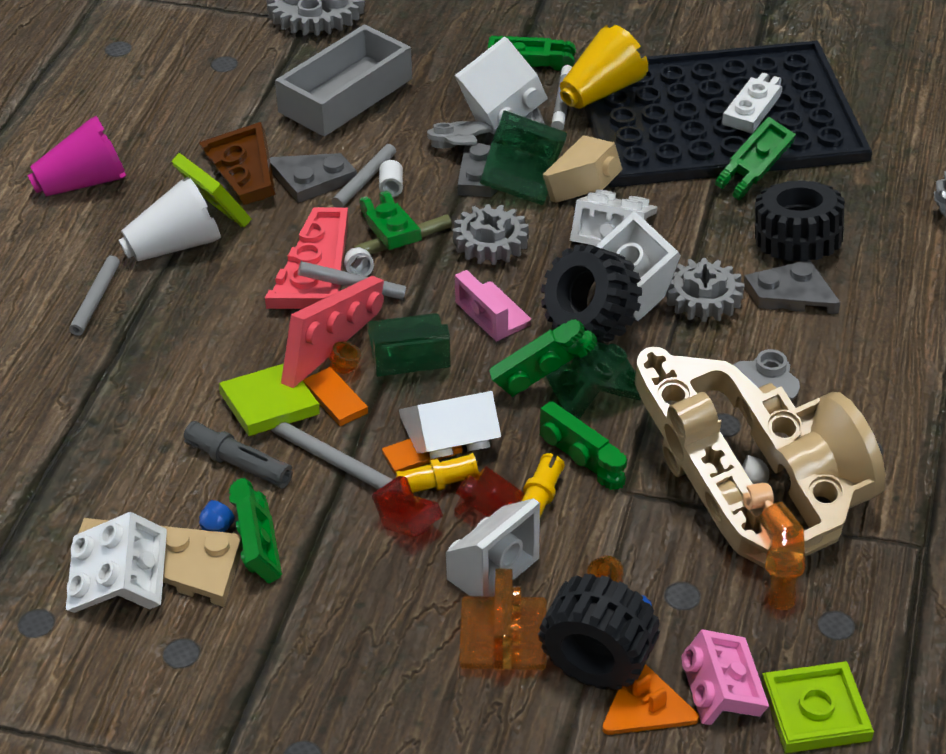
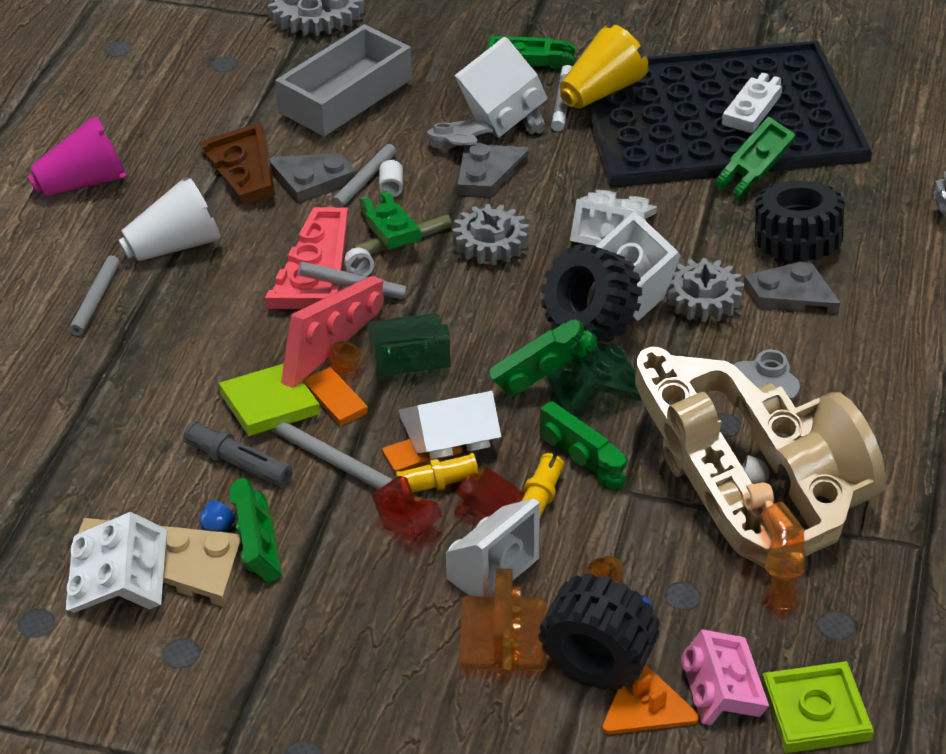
lime tile [171,153,252,227] -> none
bright pink panel [455,270,531,342] -> none
clear green bracket [480,110,567,205] -> none
tan slope [543,135,622,203] -> none

